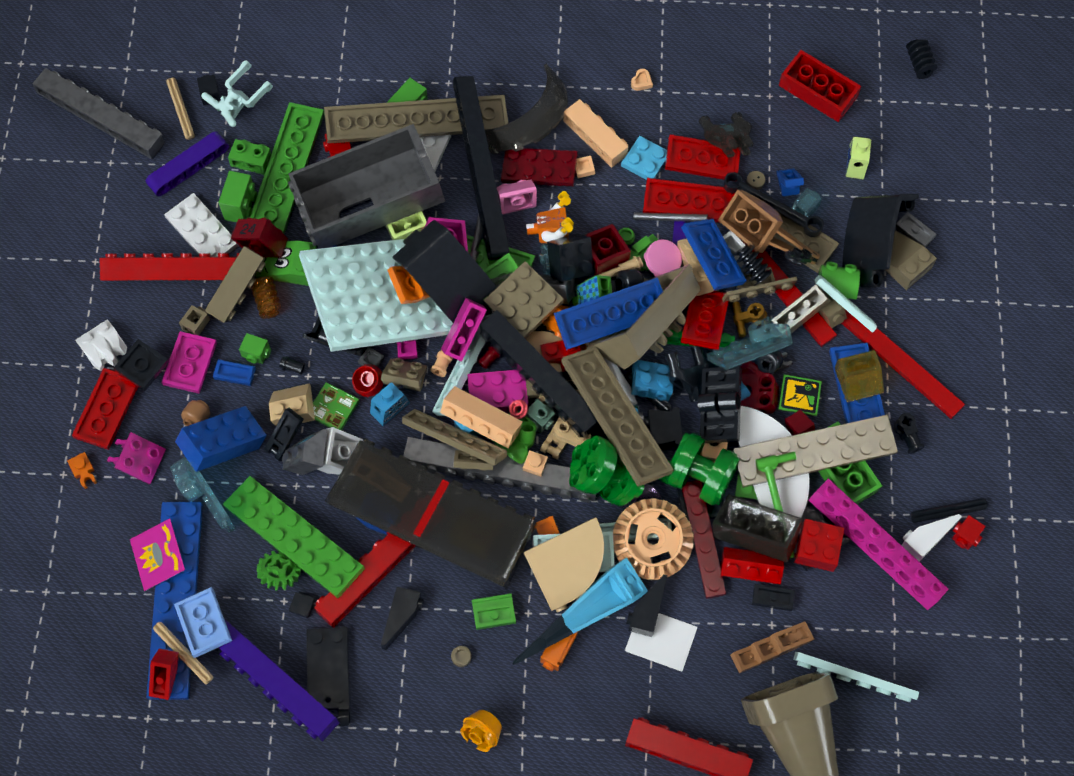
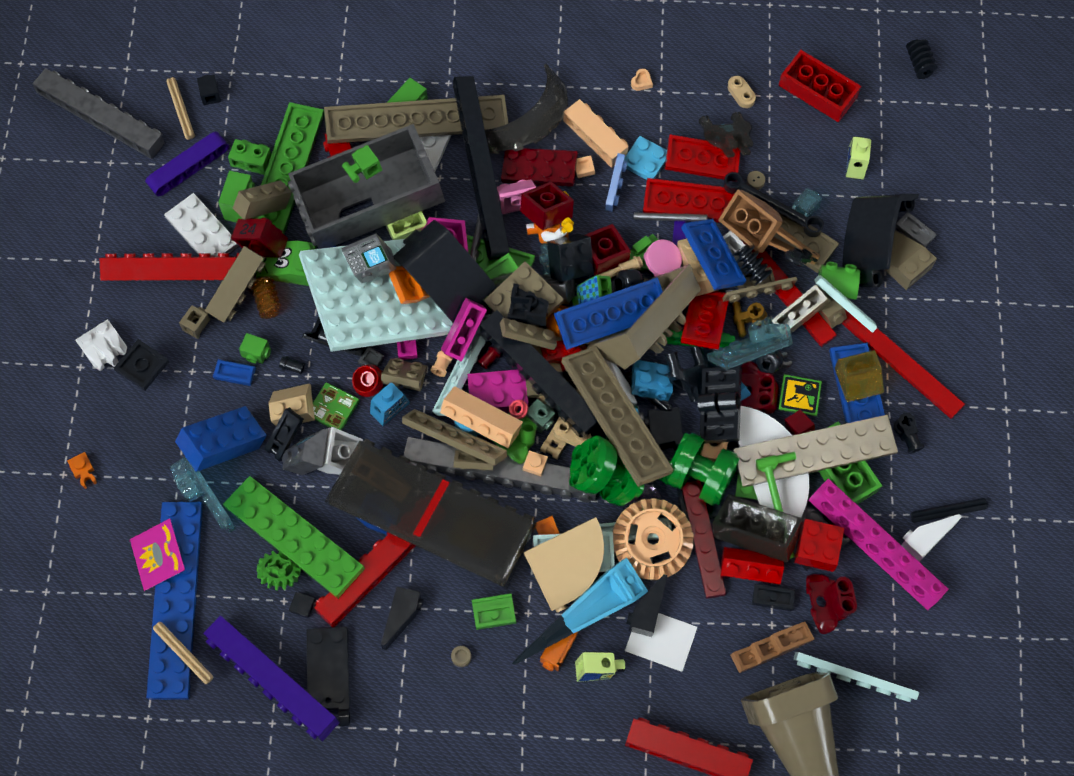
red plate [72,368,138,450] -> none
dark pink plate [107,432,166,484] -> none
red slope [149,648,179,700] -> none
dark pink plate [162,331,217,394] -> none
light blue tile [174,587,232,658] -> none
medium nougat head [181,400,210,426] -> none
light aqua piece [201,60,273,127] -> none
light orange cone [460,710,502,752] -> none
bright green plate [618,228,635,246] -> none
blue slope [777,168,804,196] -> none
red brick [952,515,986,550] -> none
none -> dark tan brick [233,180,292,220]
none -> bright green brick [342,145,382,183]
none -> flat silver slope [342,234,396,283]
none -> dark tan plate [500,318,557,350]
none -> black slope [508,283,549,326]
none -> dark red brick [520,182,574,230]
none -> yellowish green torso [575,652,625,682]
none -> medium blue plate [605,153,628,212]
none -> tan plate [727,76,756,108]
none -> dark red piece [806,574,857,634]

